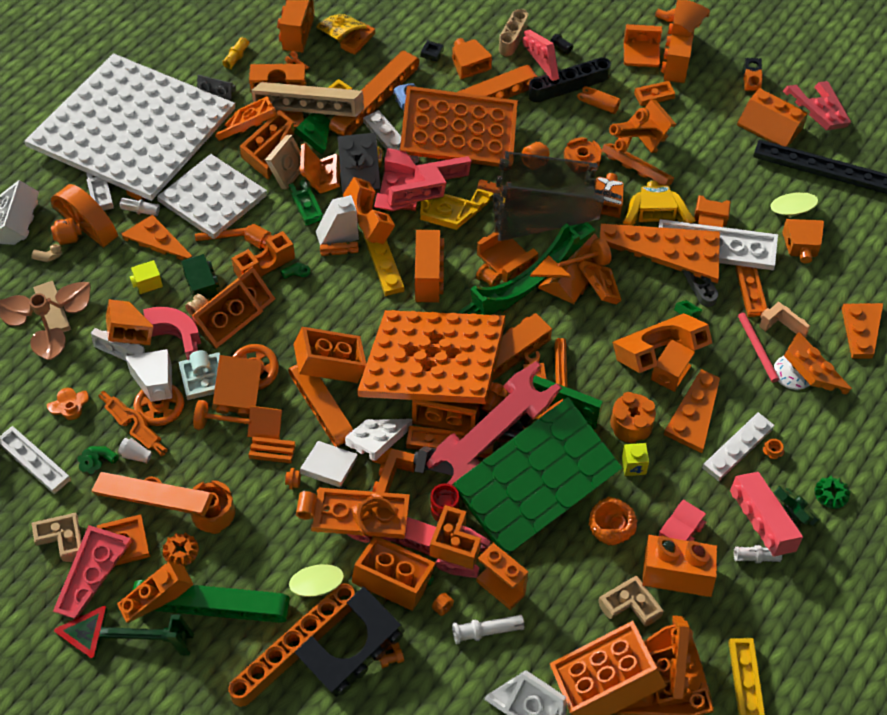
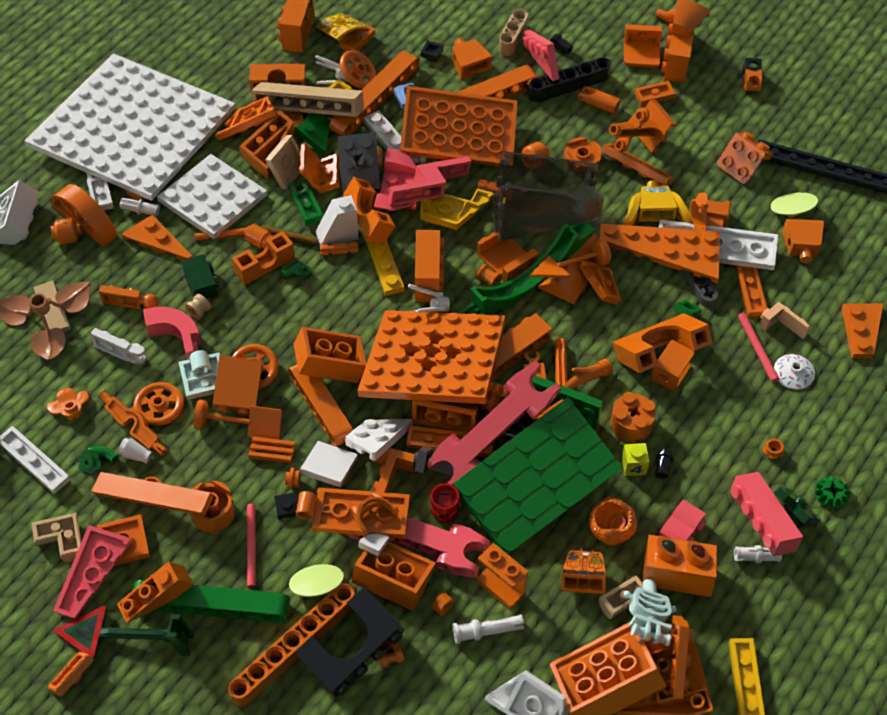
tan arm [32,244,62,262] -> none
orange slope [106,299,153,345] -> none
white slope [126,349,172,402] -> none
neon yellow brick [130,260,163,294] -> none
orange gear [162,532,199,566] -> none
orange slope [192,267,275,349] -> none
dark grey hinge [197,75,236,100] -> none
yellow pin [222,37,249,69] -> none
orange hand [285,51,309,71] -> none
orange brick [430,505,481,570] -> none
orange torso [584,173,624,218] -> none
orange wing [664,369,720,453] -> none
white plate [702,412,775,482] -> none
orange slope [737,88,808,147] -> none
coral wing [783,81,851,130] -> none
orange wing [784,332,852,394] -> none
none -> orange plate [47,652,94,696]
none -> orange plate [99,285,159,309]
none -> coral bar [247,504,256,589]
none -> pearl gold bar [260,225,318,245]
none -> black plate [274,492,298,519]
none -> white plant [315,55,349,85]
none -> orange plate [340,50,376,89]
none -> white tile [358,534,390,556]
none -> white plant [408,284,450,313]
none -> orange plant [562,359,613,389]
none -> orange torso [562,546,606,594]
none -> light aqua torso [624,579,677,647]
none -> black pin [654,449,674,479]
none -> orange helmet [690,192,708,231]
none -> orange bracket [717,131,774,184]

